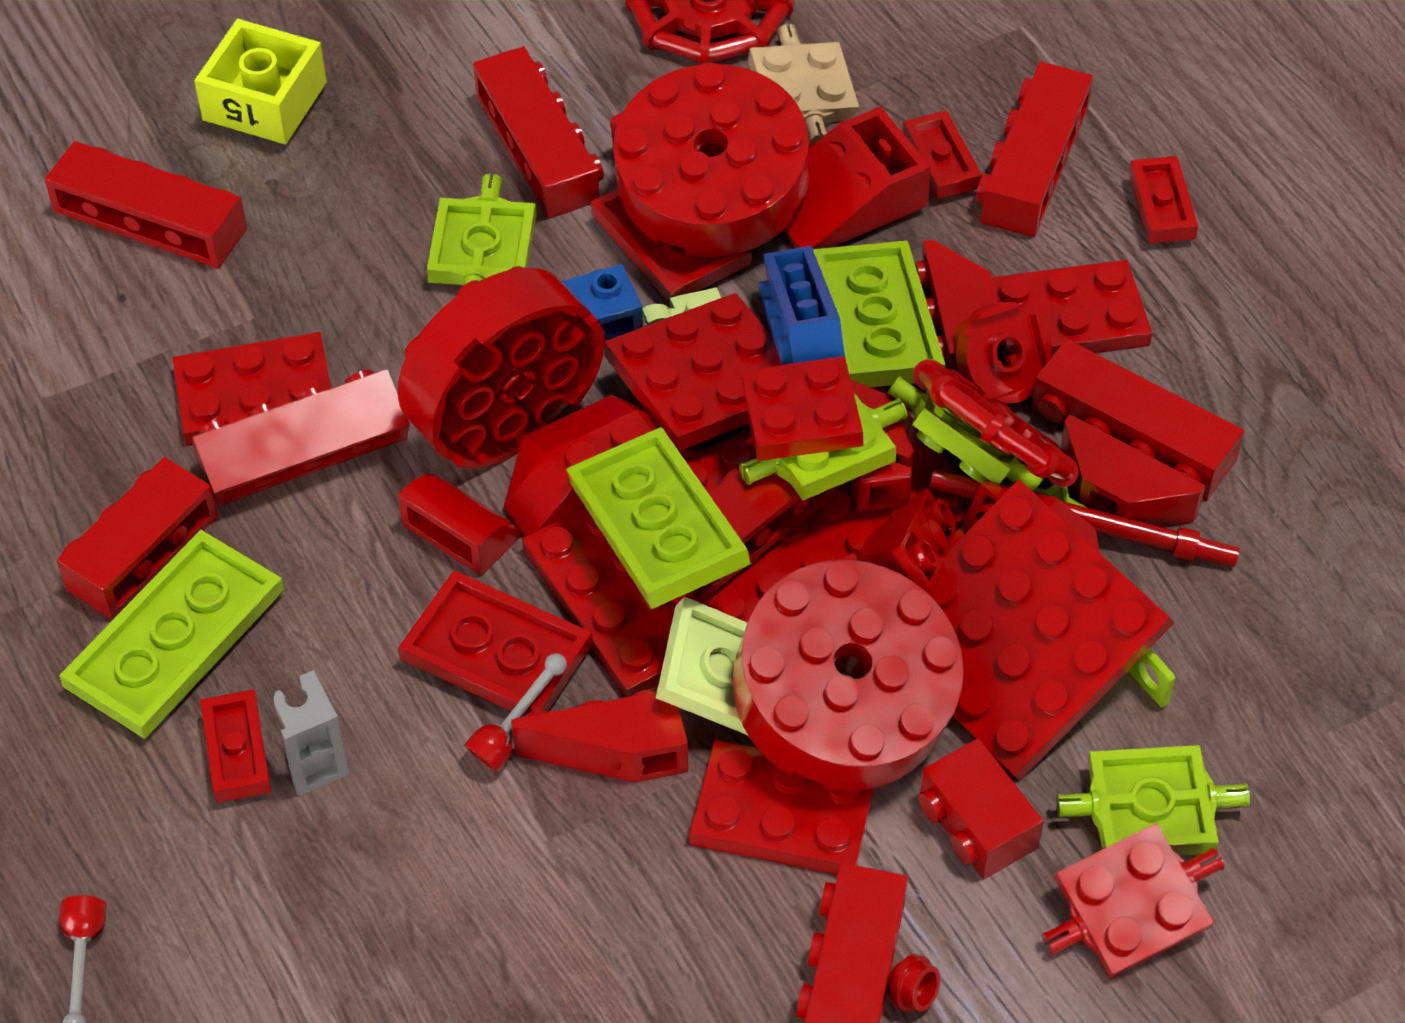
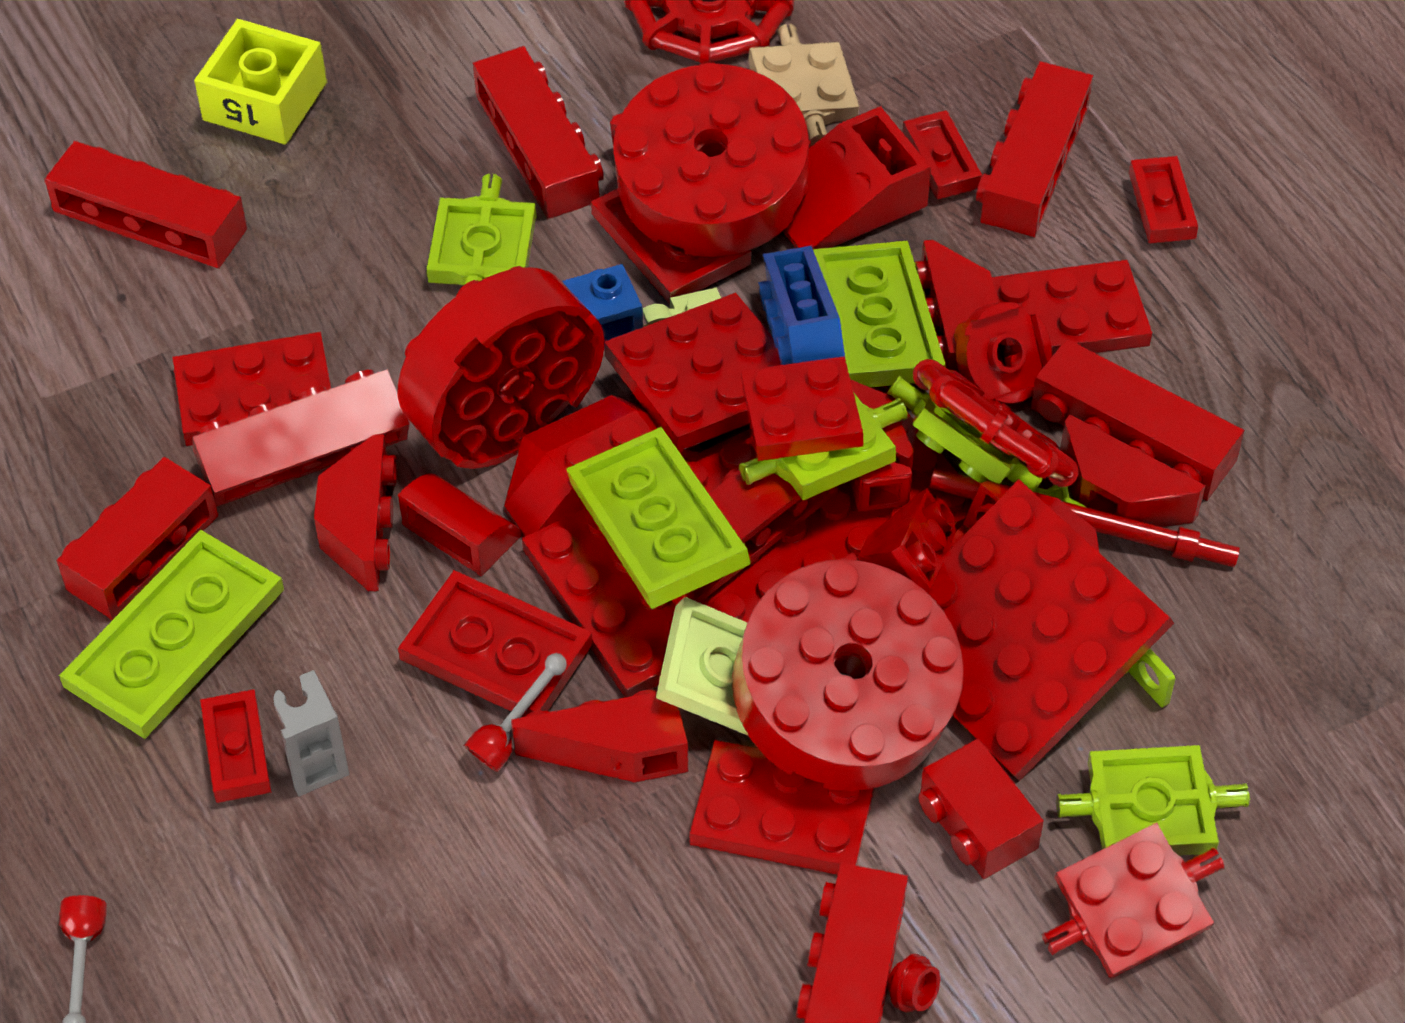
none -> red slope [314,434,397,591]

